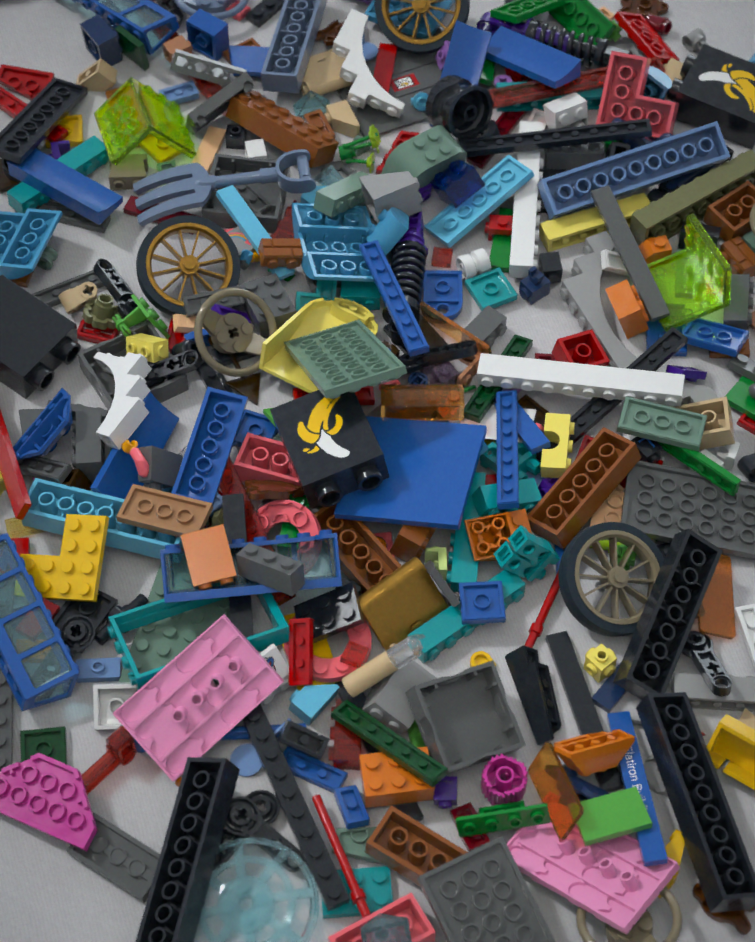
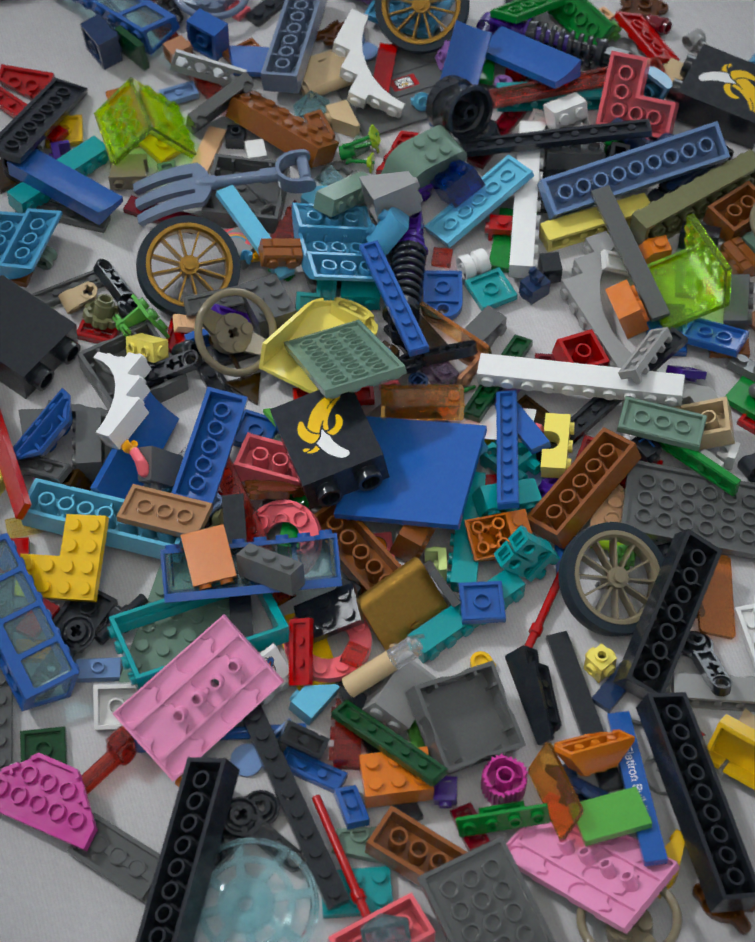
tan slope [76,58,117,92] -> none
none -> light grey hinge [618,327,673,384]

